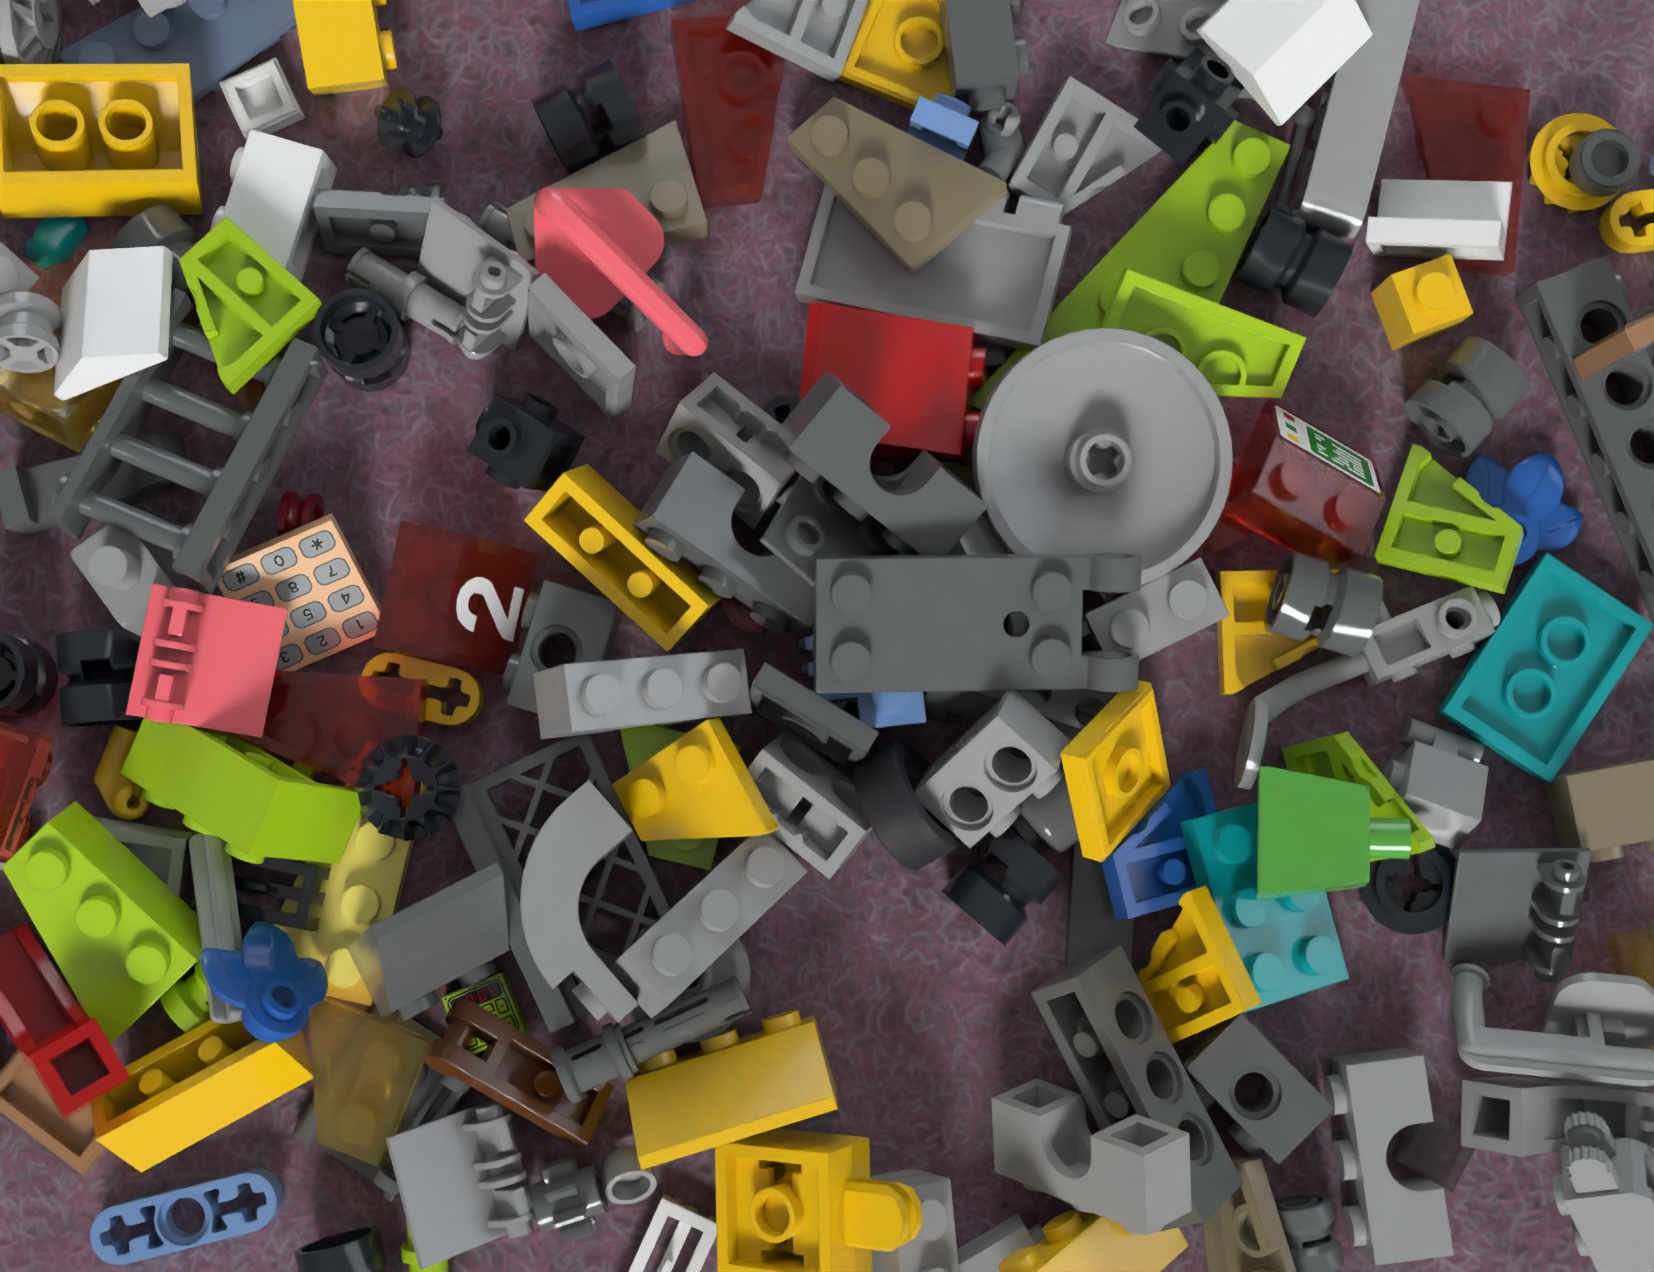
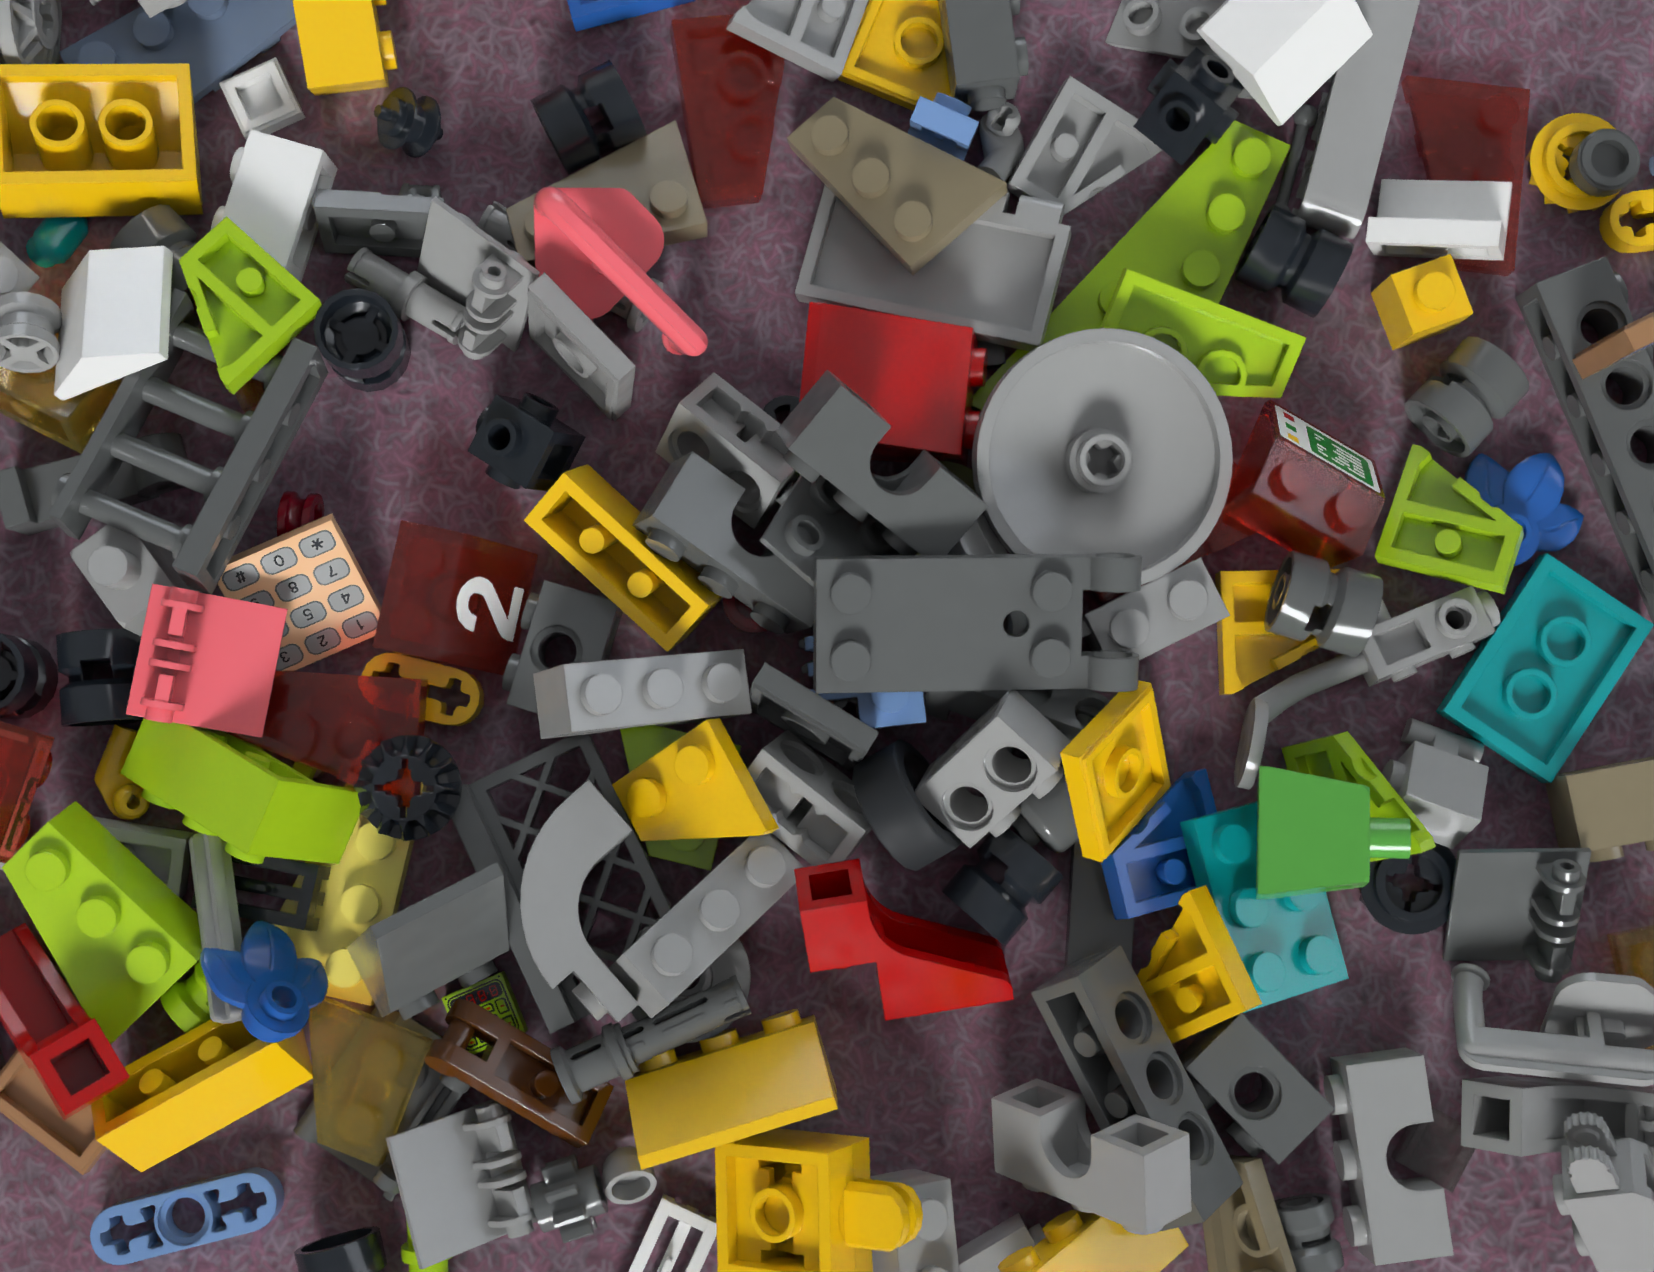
none -> red arch [794,858,1014,1021]

